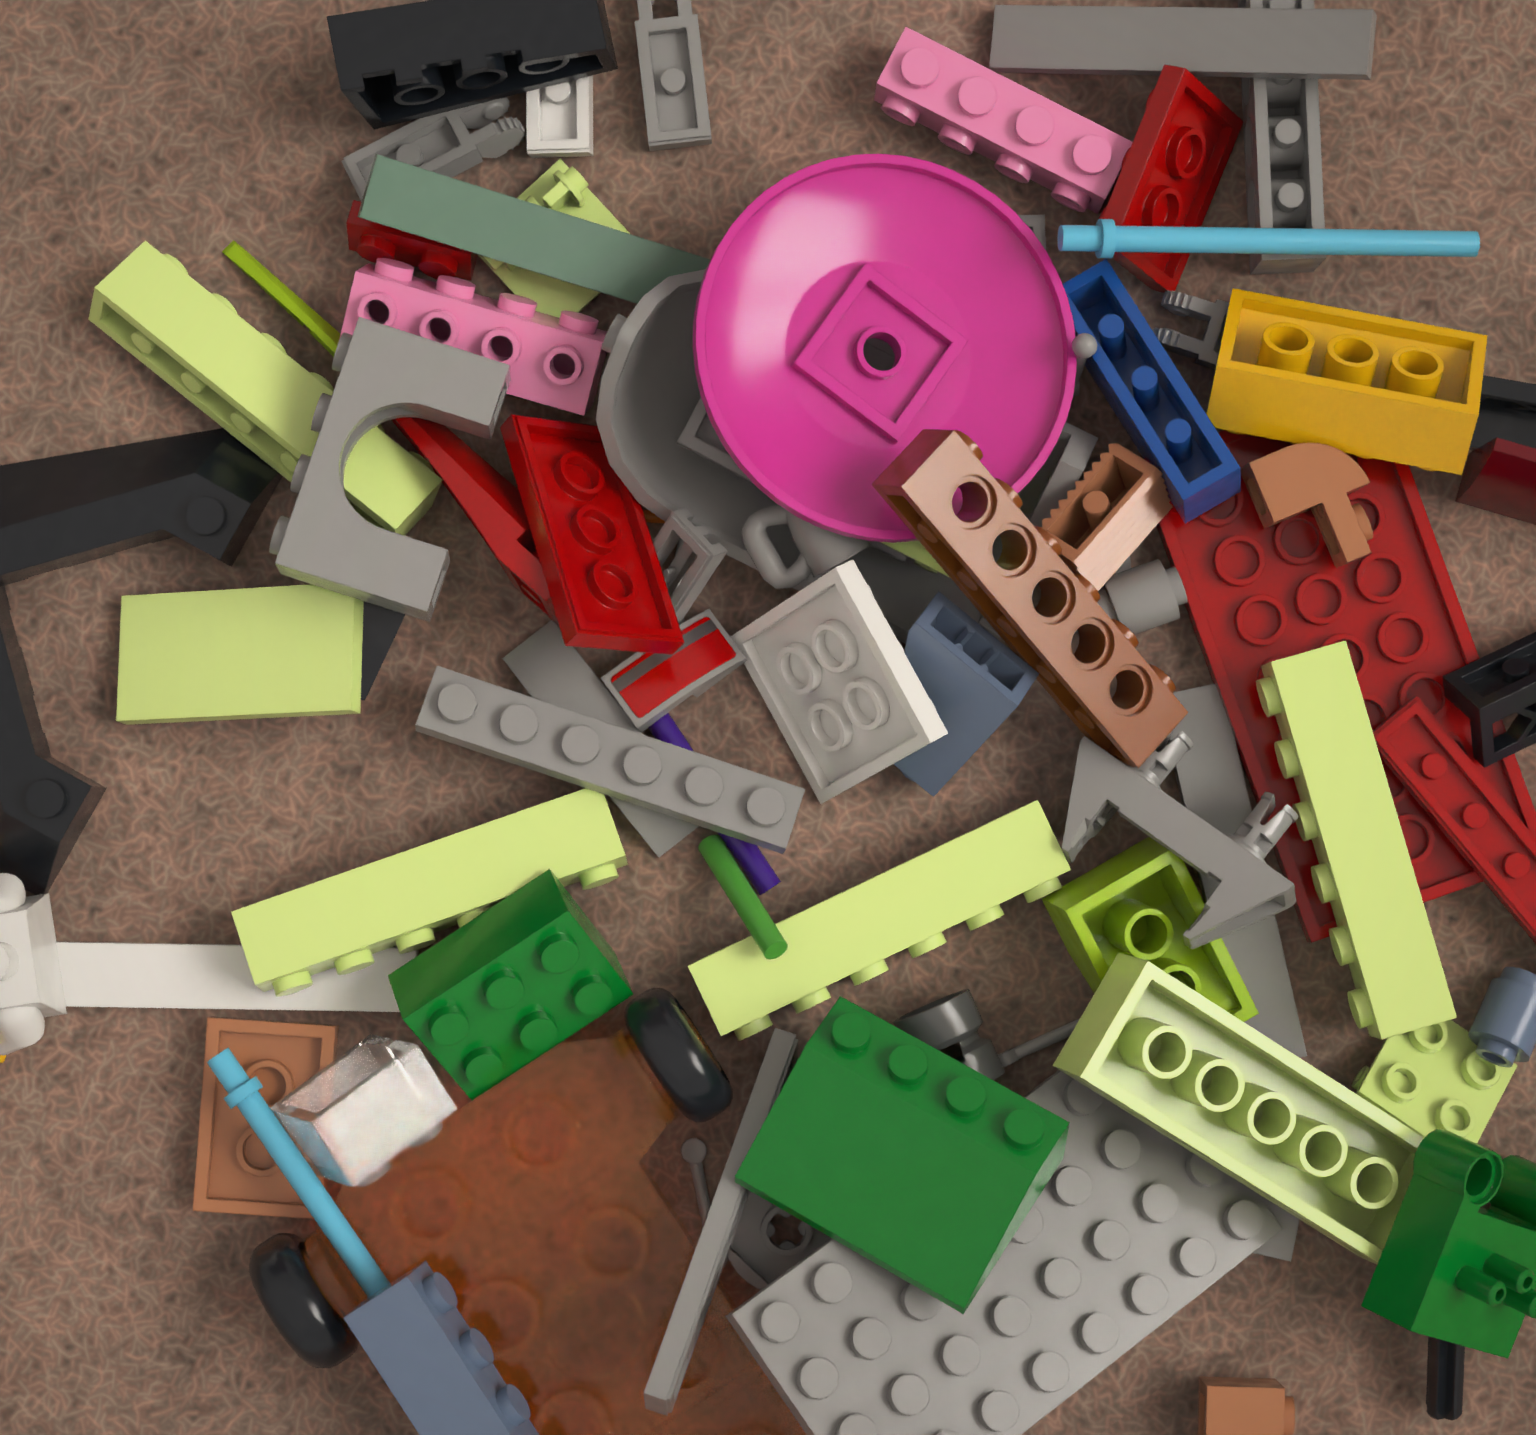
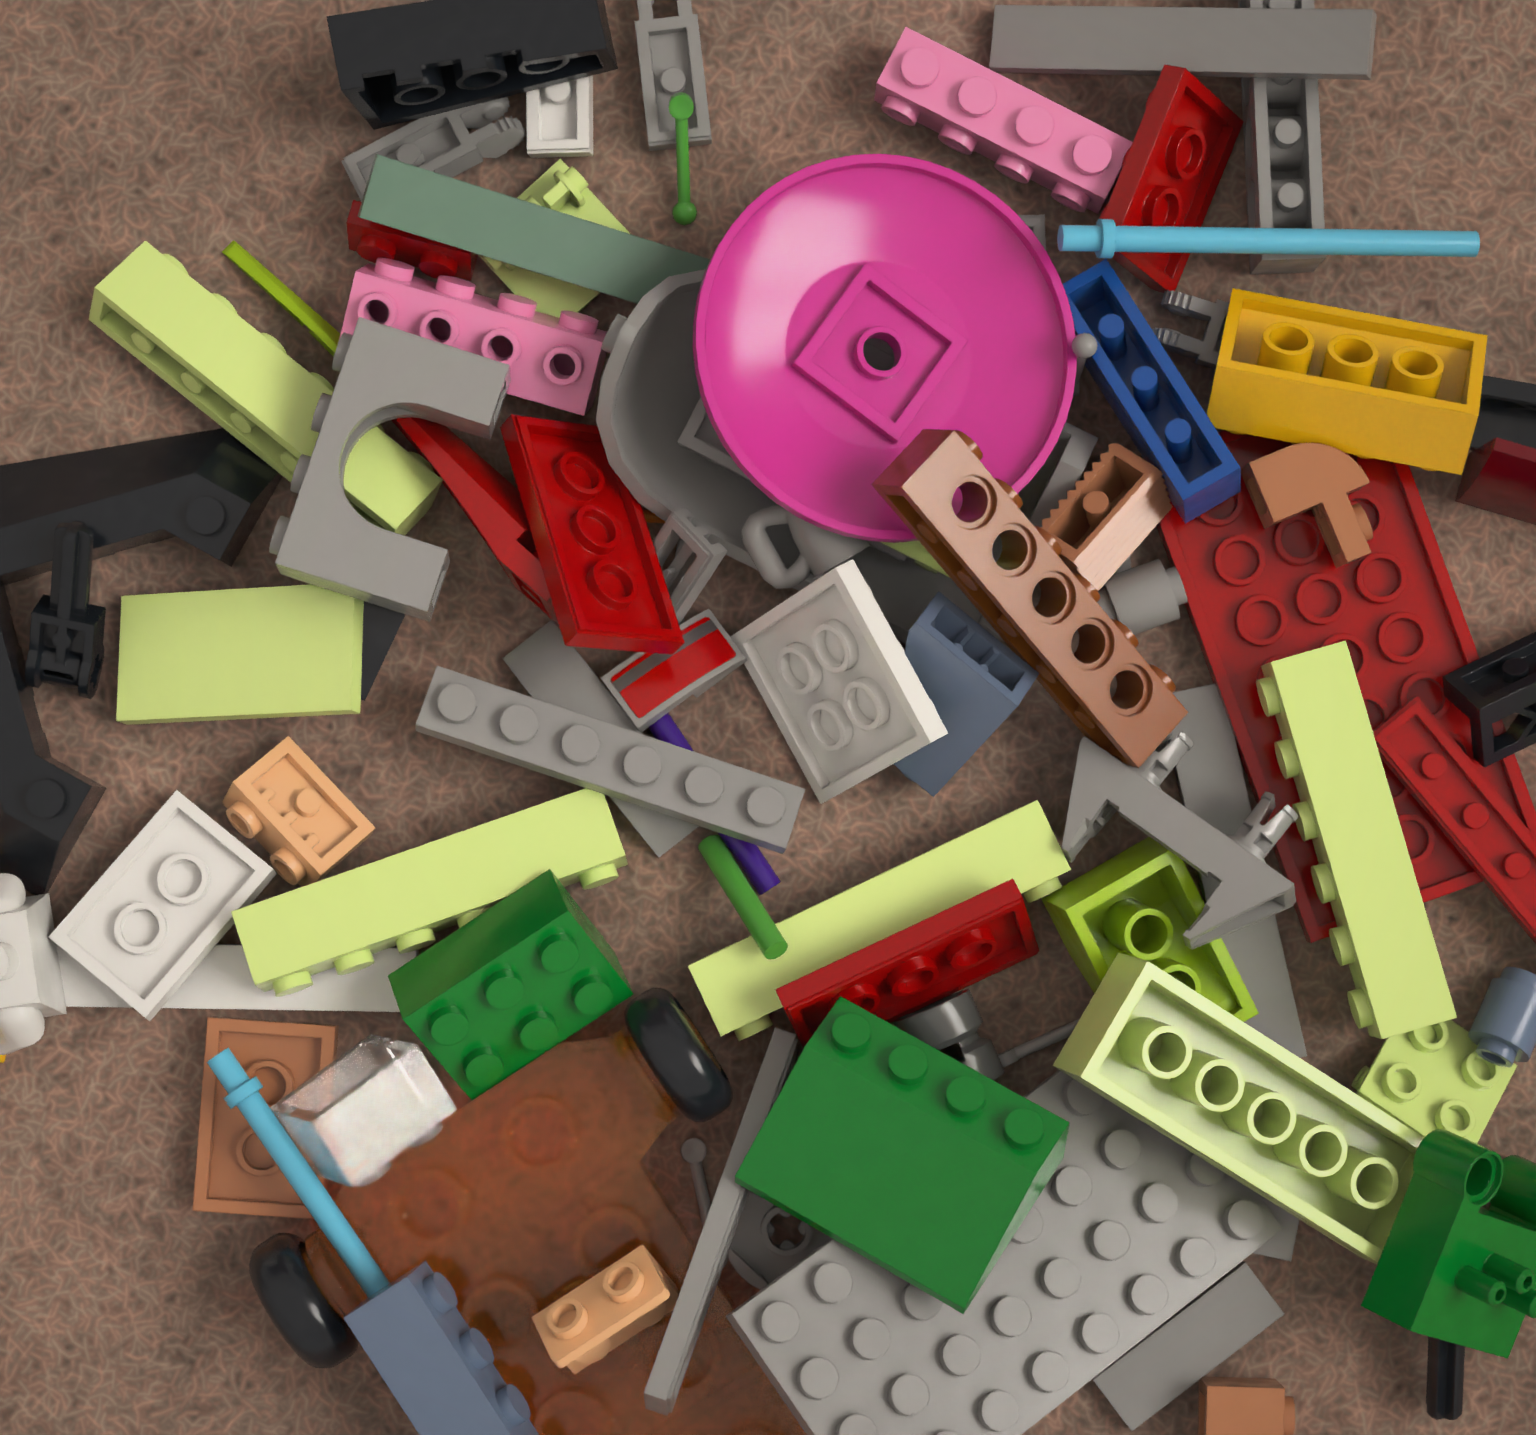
none -> black connector [25,520,106,699]
none -> white plate [49,790,277,1021]
none -> light nougat bracket [222,736,375,887]
none -> light nougat bracket [531,1244,680,1375]
none -> bright green hinge [668,92,697,225]
none -> red tile [775,879,1039,1048]
none -> light grey tile [1092,1261,1284,1431]

